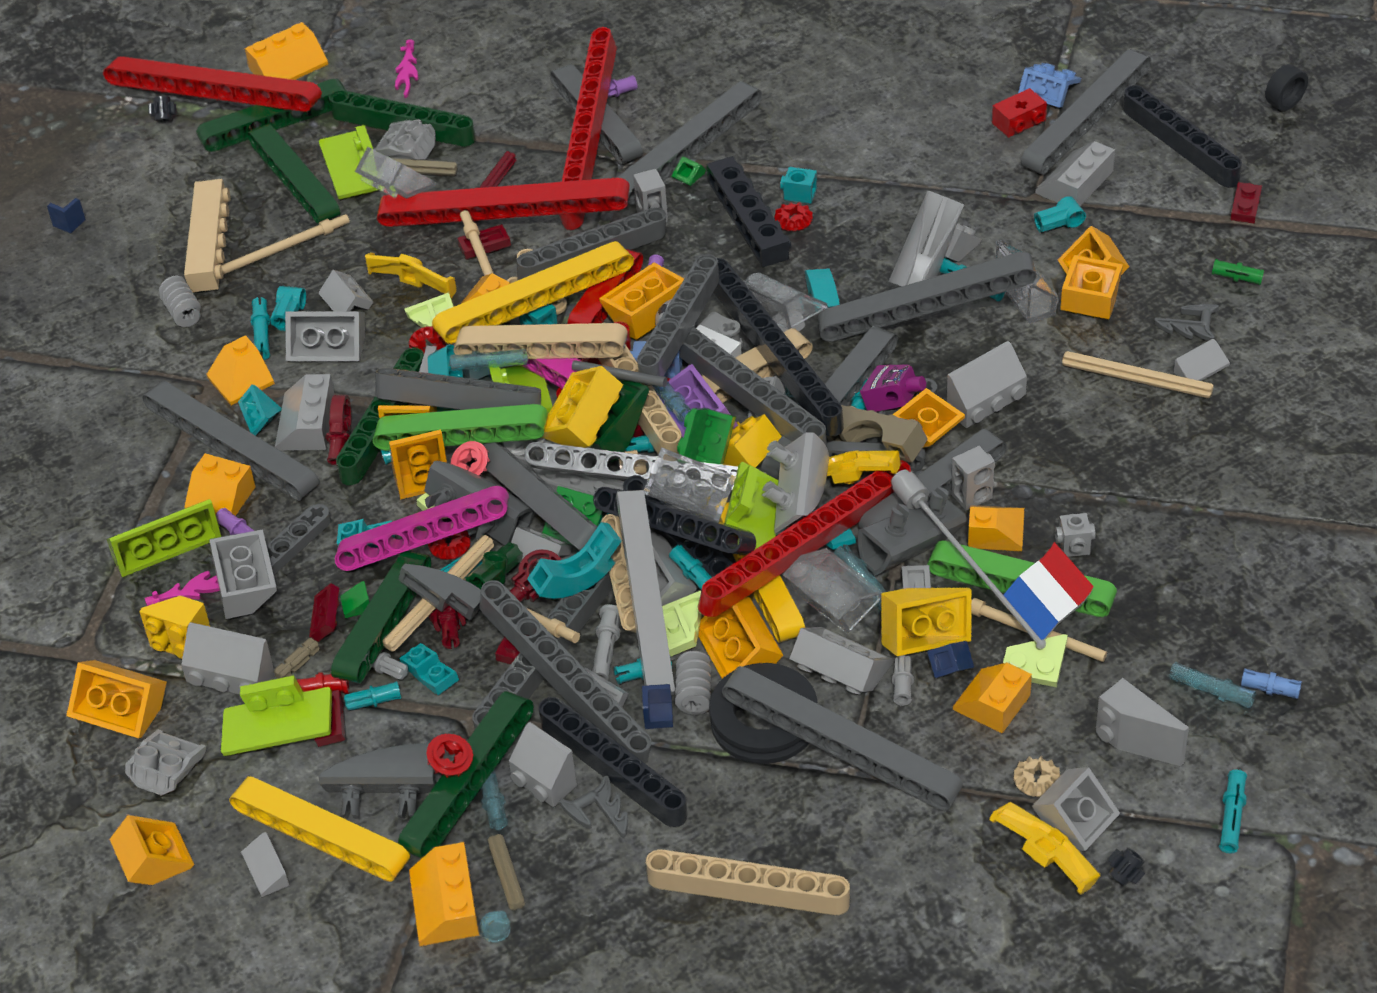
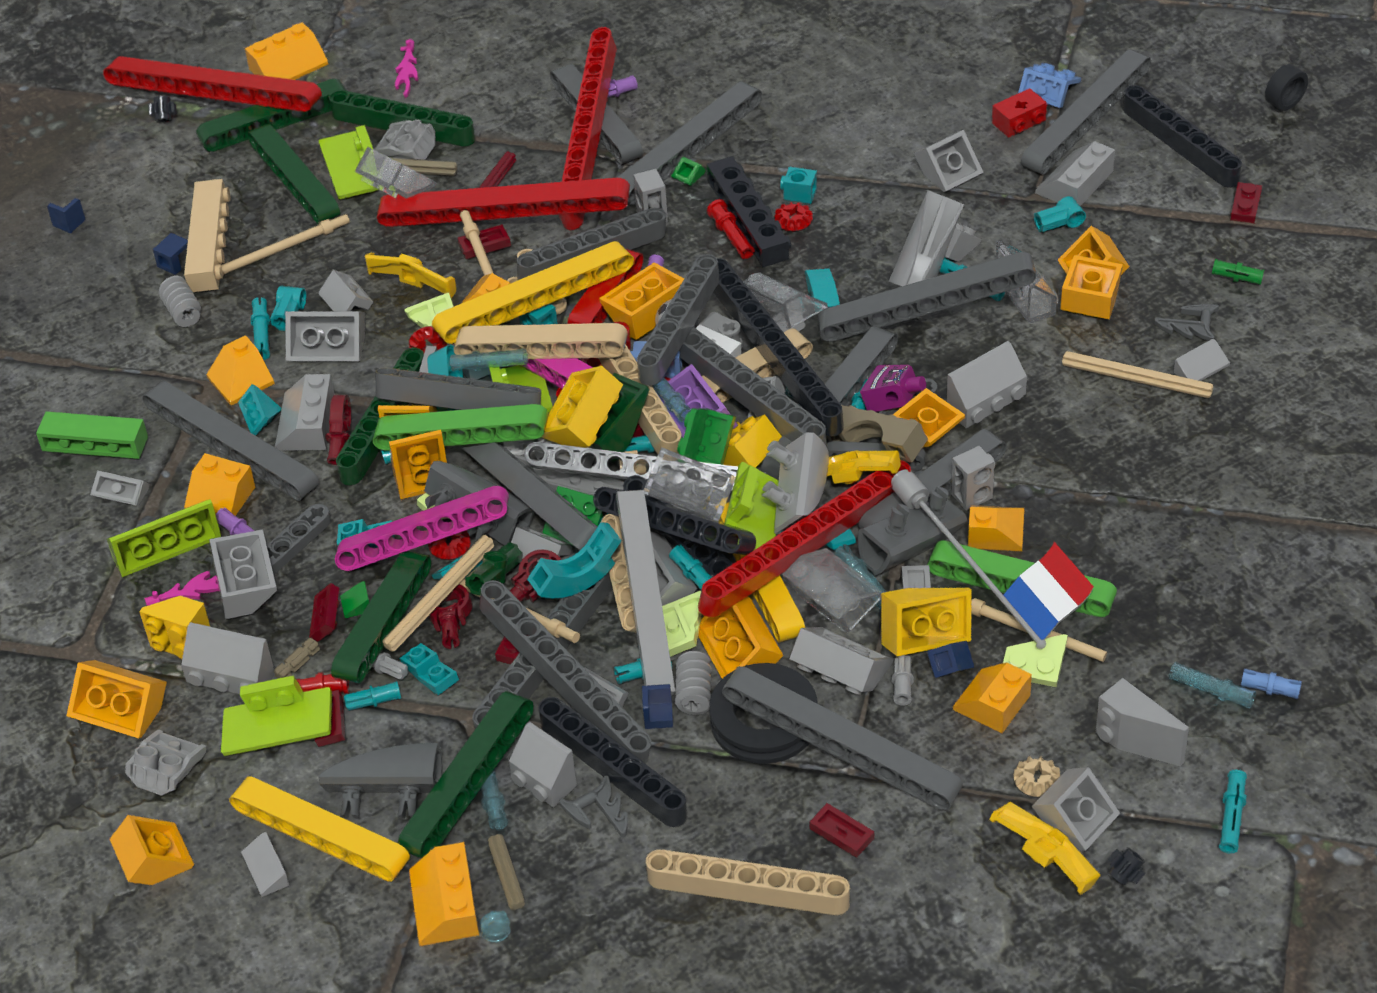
dark grey slope [398,564,481,620] -> none
red gear [426,734,473,778] -> none
coral gear [450,441,490,476] -> none
dark grey bar [572,360,668,387] -> none
light grey pin [592,604,621,680] -> none
light grey brick [1055,513,1095,557] -> none
none -> bright green brick [36,412,148,459]
none -> light grey slope [90,470,150,506]
none -> dark blue panel [153,233,188,275]
none -> red pin [706,199,755,259]
none -> dark red plate [809,803,874,858]
none -> light grey slope [914,130,983,192]

